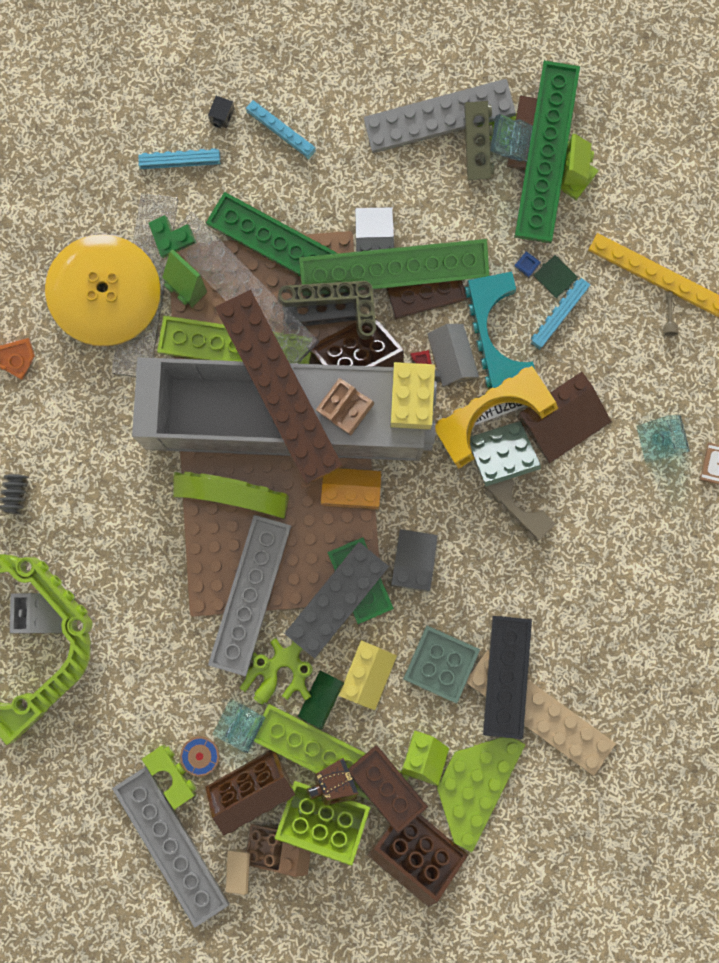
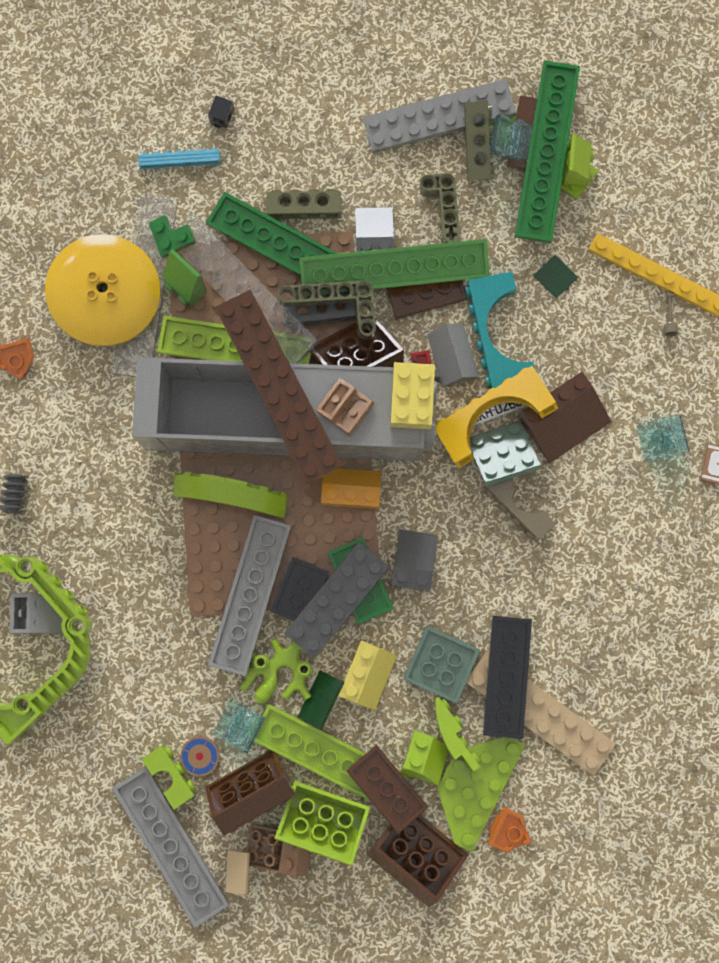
medium azure piece [246,100,316,160] -> none
reddish brown torso [307,758,358,805] -> none
blue tile [514,251,541,278] -> none
medium azure piece [531,278,591,350] -> none
none -> olive brick [266,189,342,220]
none -> black plate [270,557,329,621]
none -> olive beam [419,173,460,243]
none -> lime slope [435,697,481,773]
none -> orange plate [487,807,531,853]

